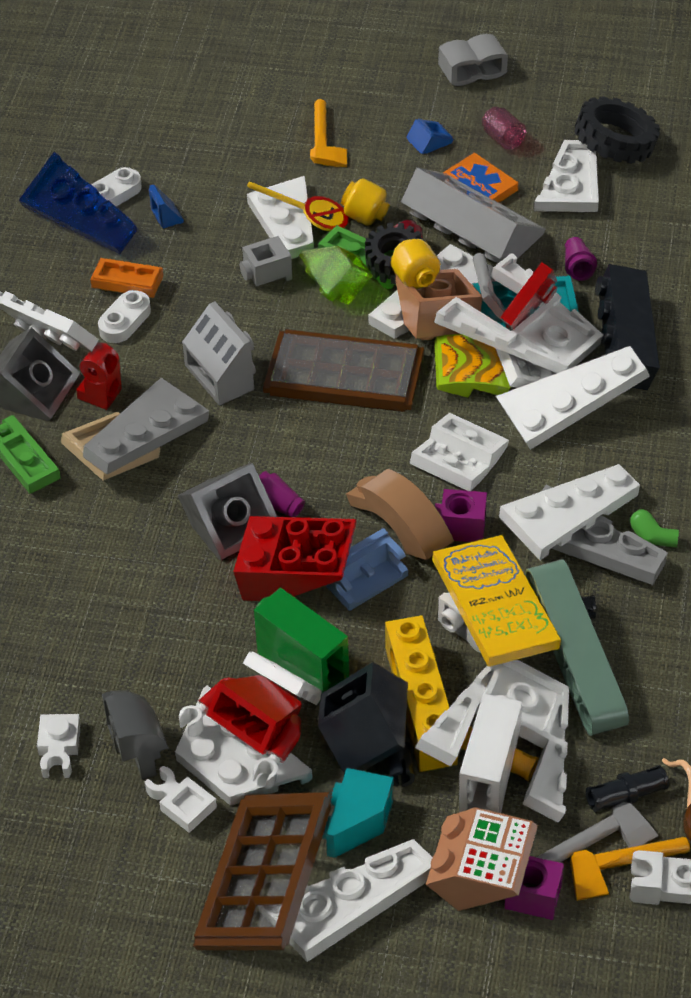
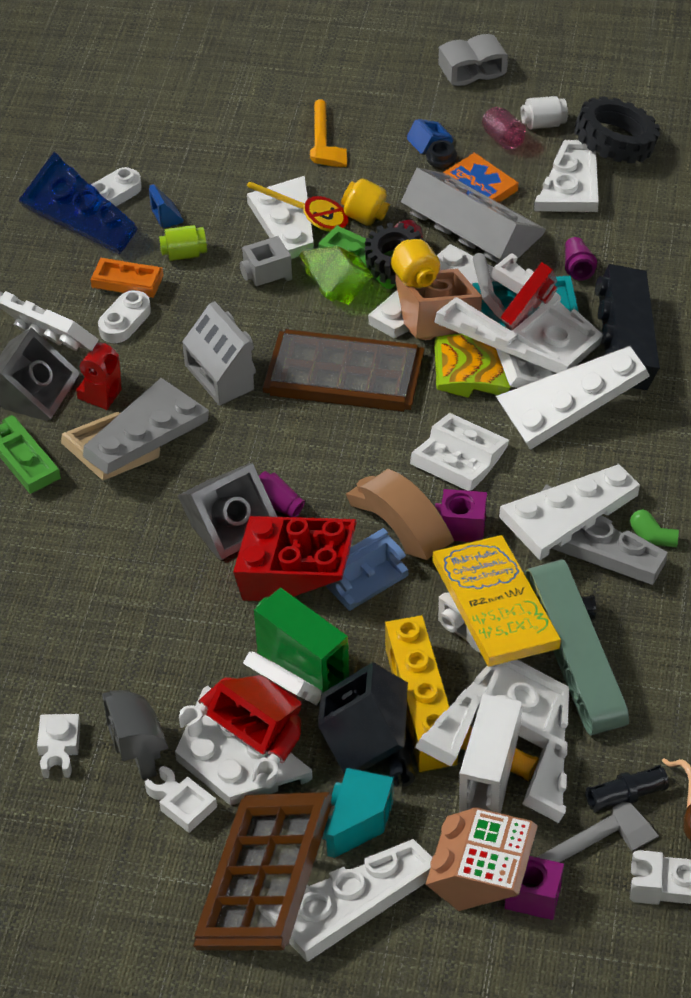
light orange piece [570,837,690,901] -> none
none -> lime brick [159,225,207,261]
none -> black plate [426,140,457,169]
none -> white brick [521,96,568,129]

